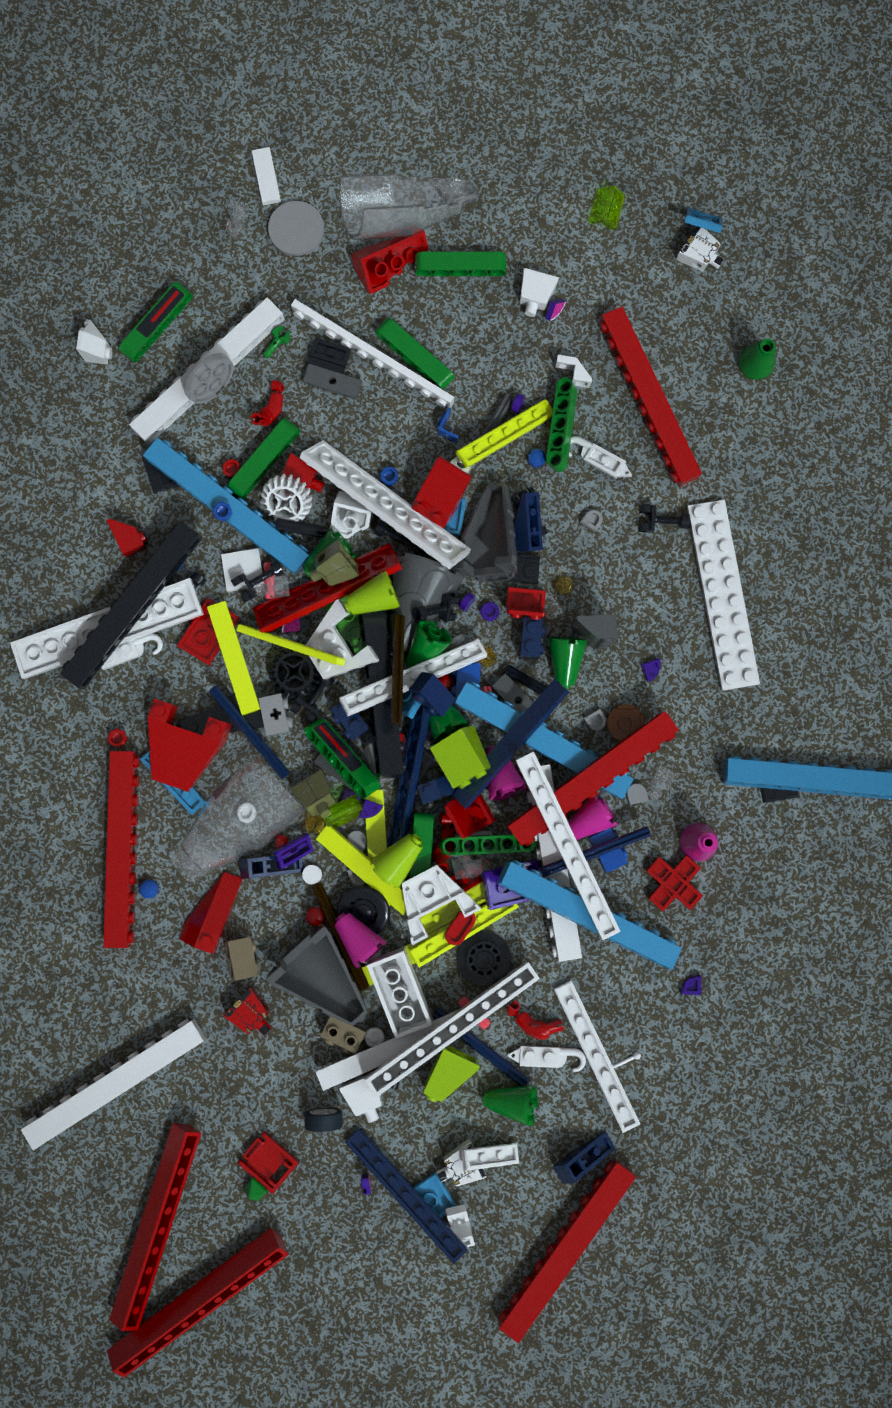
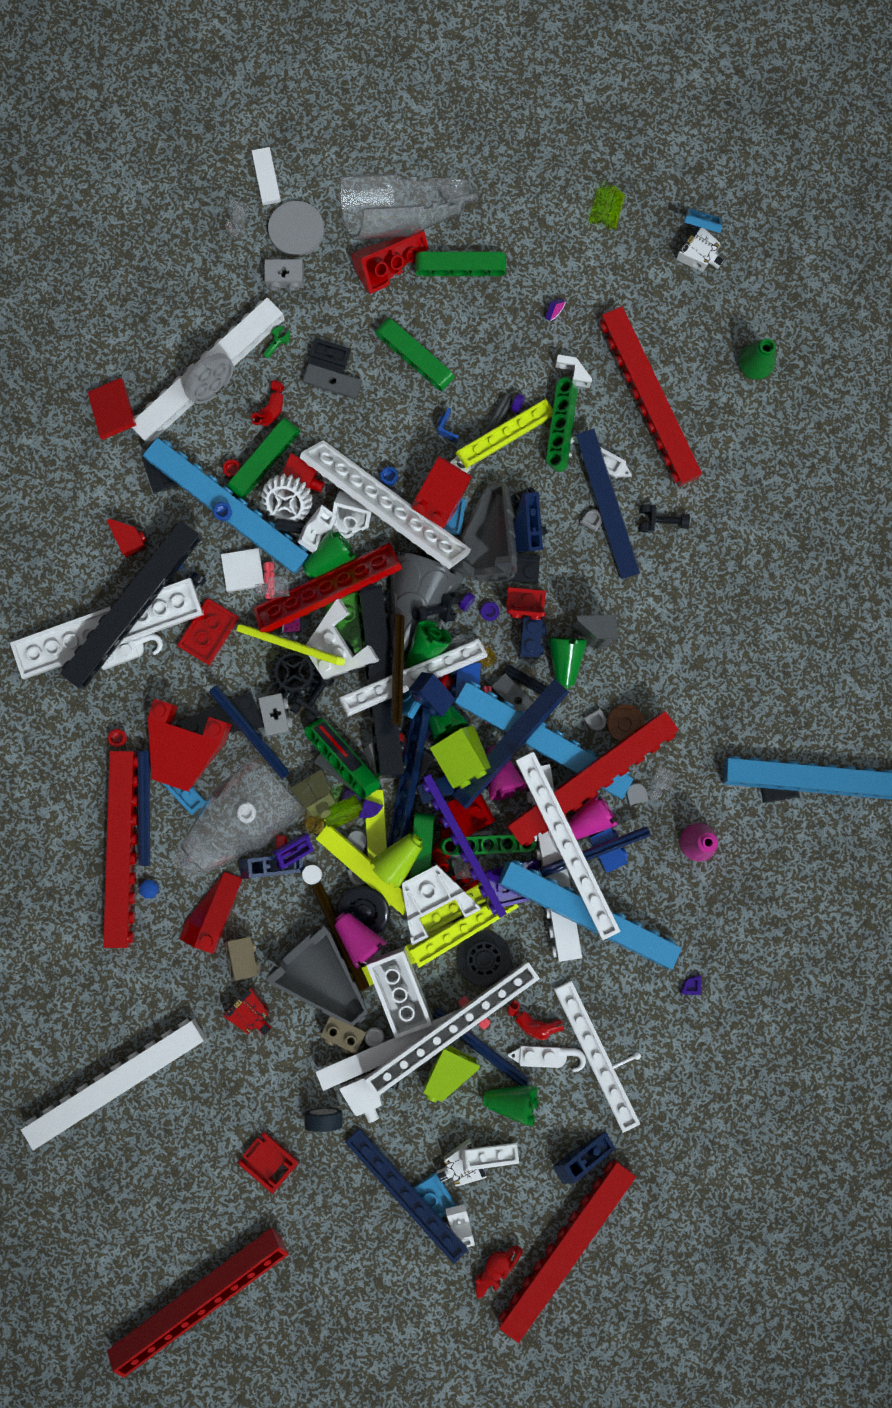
white slope [76,319,112,365] -> none
red brick [109,1123,201,1331] -> none
green beam [119,281,193,363] -> none
neon yellow tile [207,601,261,716] -> none
black bar [230,561,284,603] -> none
green slope [243,1177,268,1202] -> none
white plate [291,299,454,408] -> none
red tile [305,907,325,926] -> none
olive torso [309,540,359,586] -> none
dark blue brick [330,702,370,741] -> none
lime cone [344,571,400,615] -> none
dark purple tile [361,1174,372,1195] -> none
black bar [374,520,418,556] -> none
red tile [444,910,476,946] -> none
white torso [520,268,559,317] -> none
blue tile [527,448,546,468] -> none
clear yellow tile [555,575,574,595] -> none
dark purple tile [641,658,661,683] -> none
red plate [646,855,703,912] -> none
white plate [687,500,760,691] -> none
none -> red tile [87,378,137,440]
none -> dark blue axle [138,750,150,866]
none -> light grey brick [265,259,304,291]
none -> white slope [298,505,336,553]
none -> dark purple plate [421,774,507,918]
none -> red animal [475,1245,523,1299]
none -> dark blue tile [576,428,640,579]

